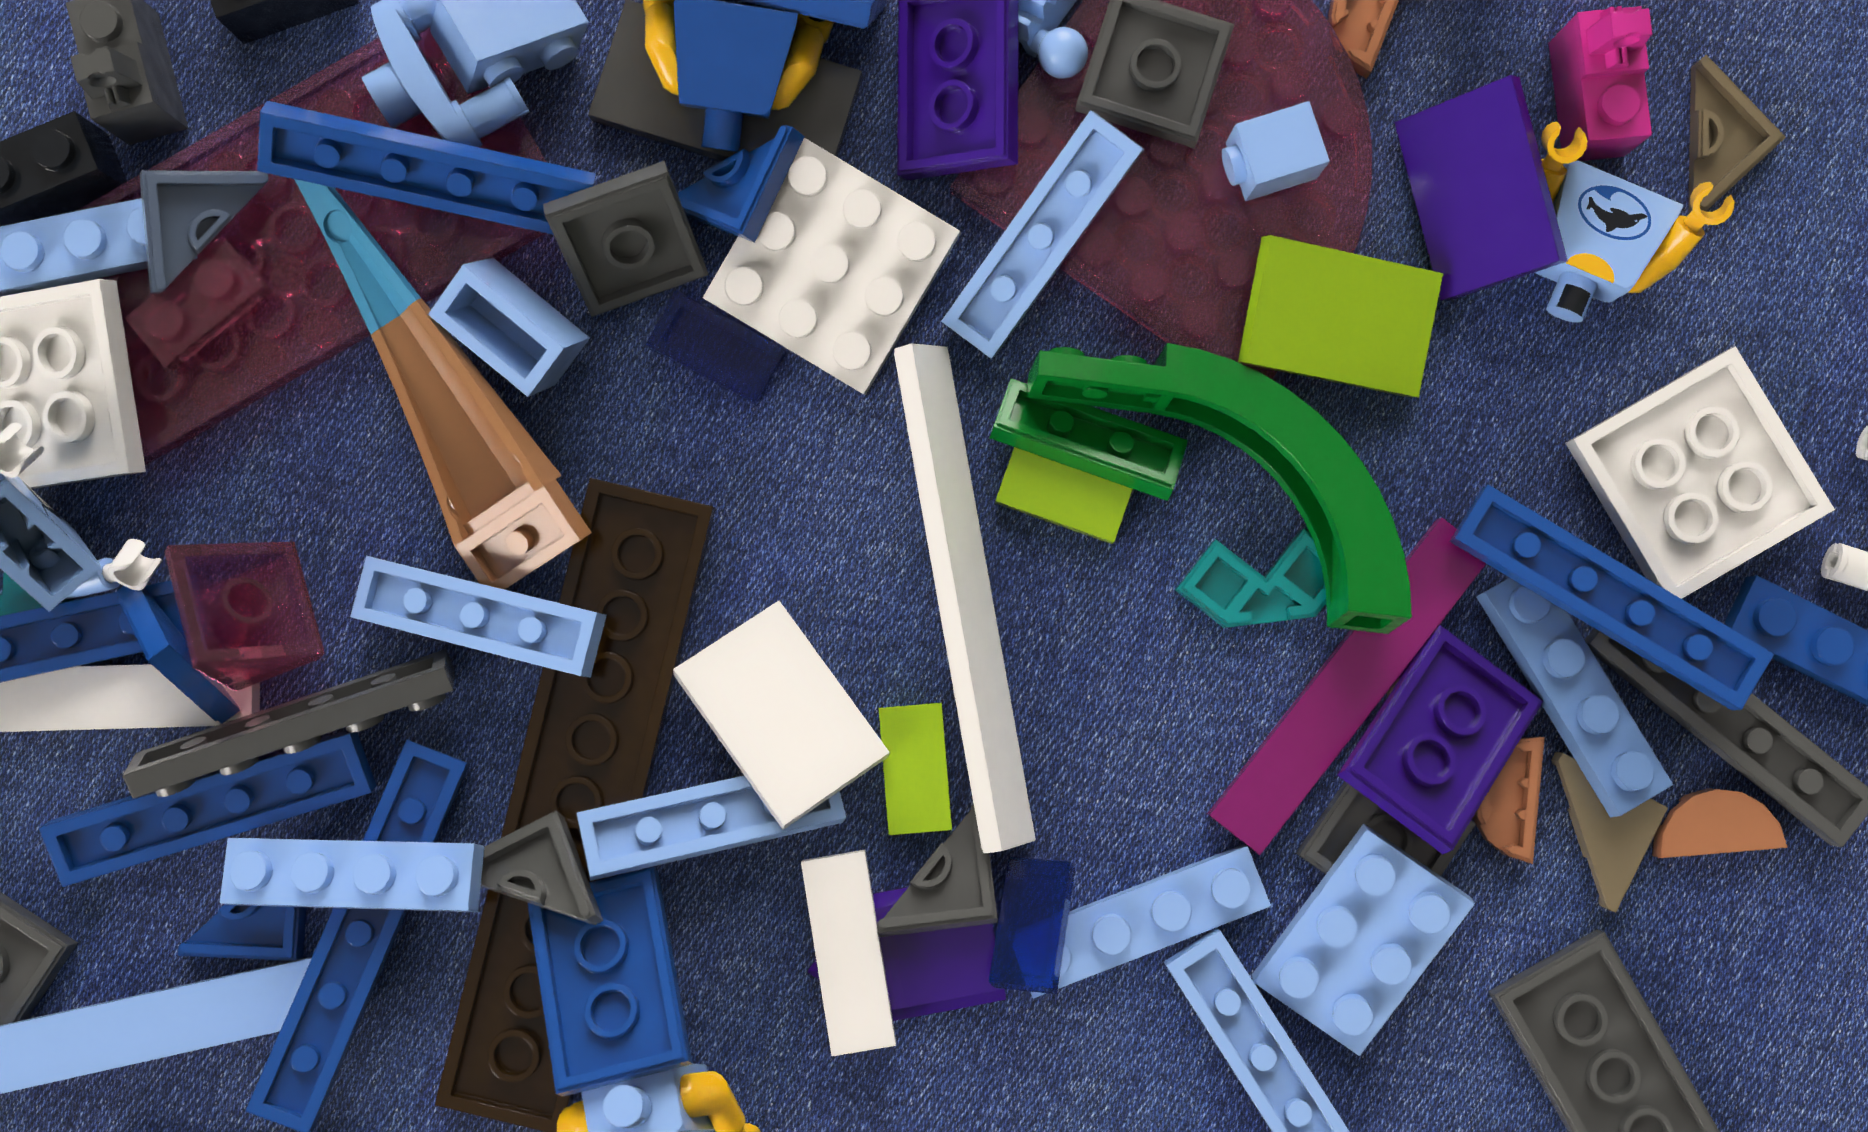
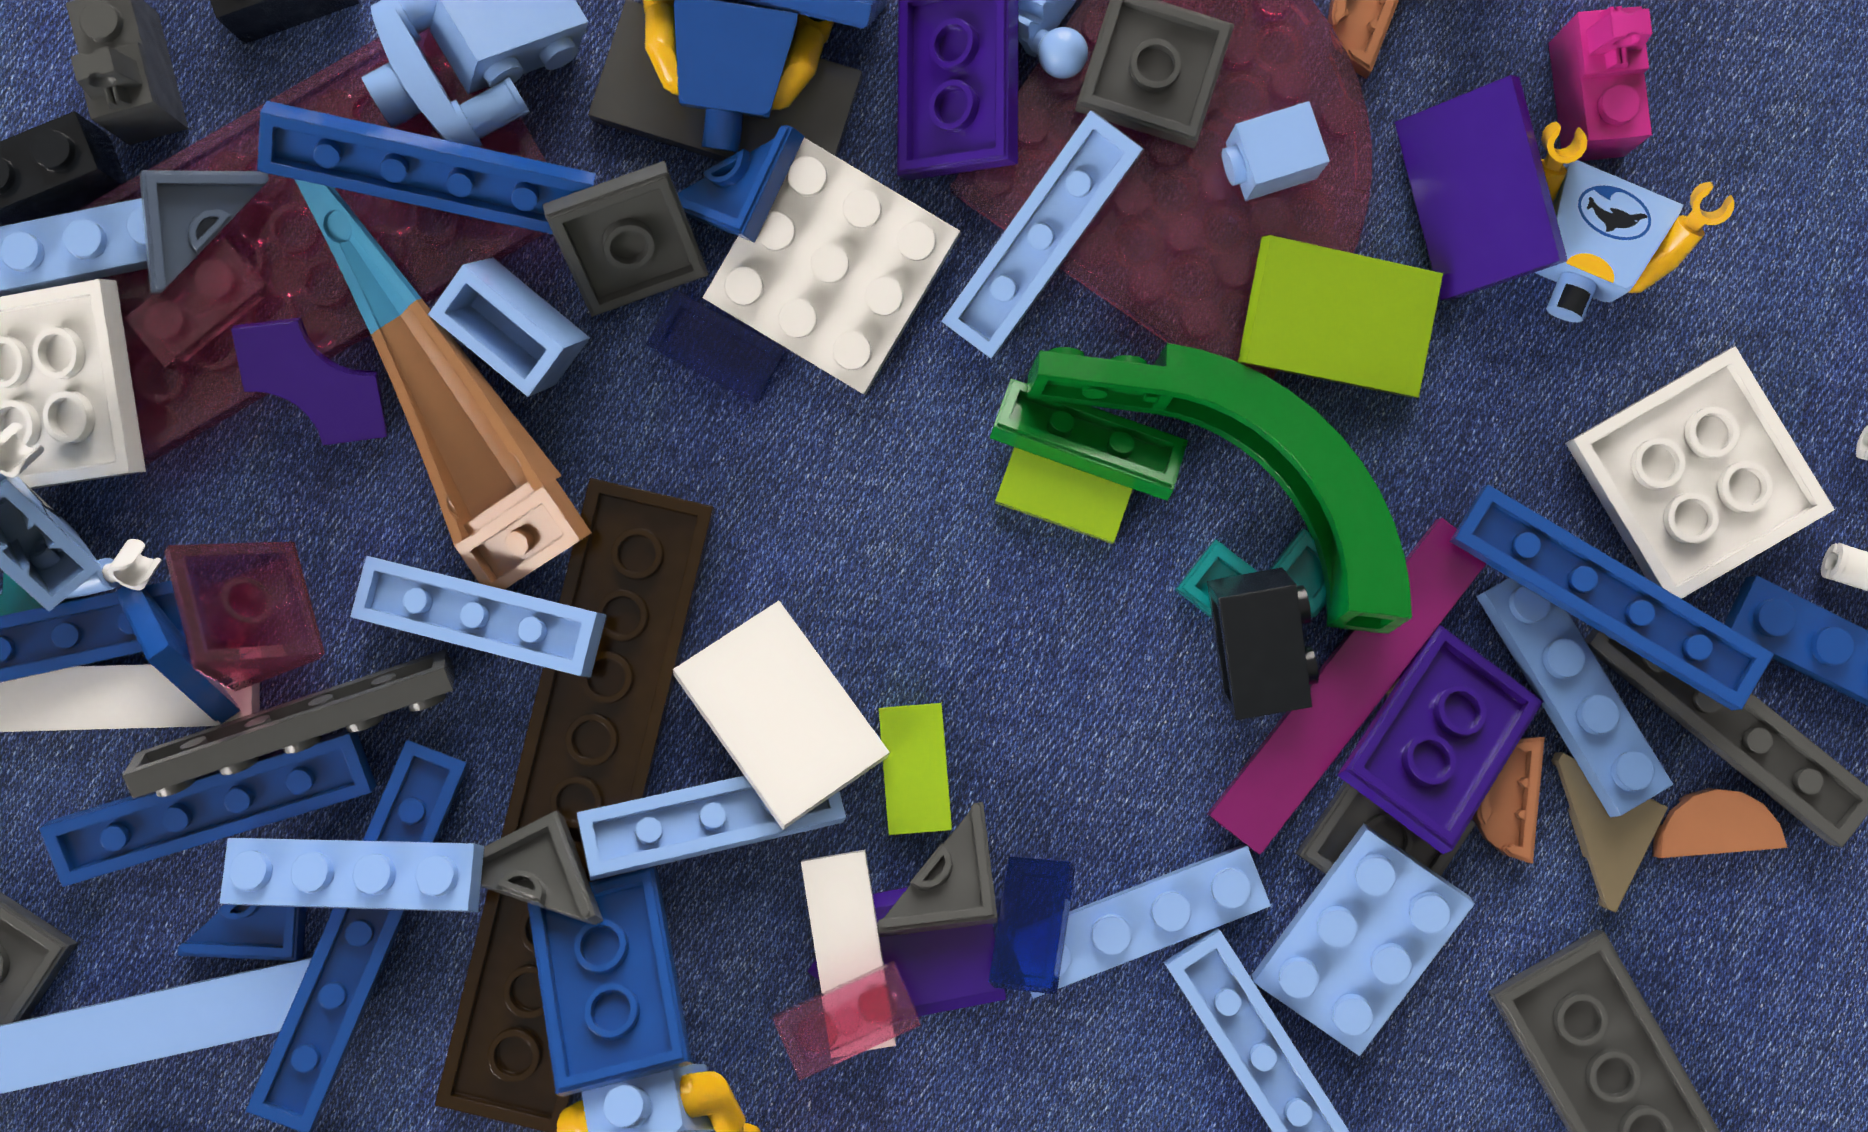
white tile [894,343,1036,853] -> none
dark tan tile [1688,55,1786,213] -> none
none -> dark purple tile [231,317,388,446]
none -> clear pink plate [773,960,921,1081]
none -> black brick [1207,568,1319,721]

